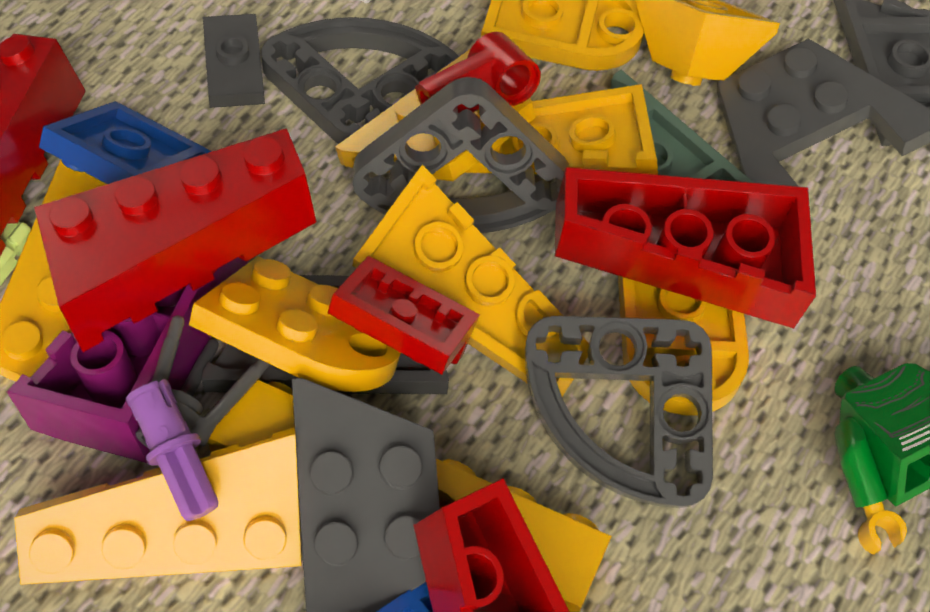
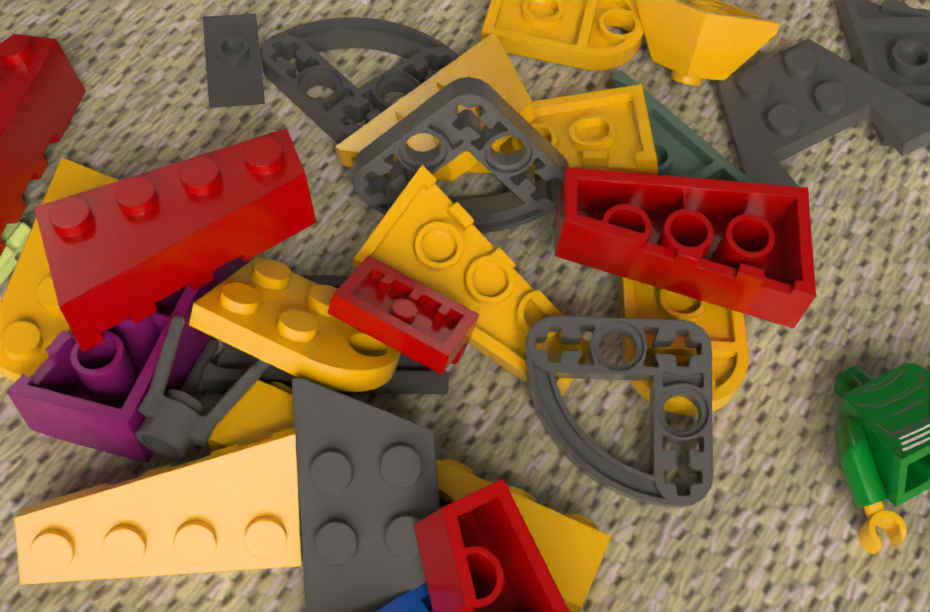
blue plate [39,101,212,184] -> none
medium lavender axle [126,379,219,521] -> none
red piece [415,32,541,113] -> none

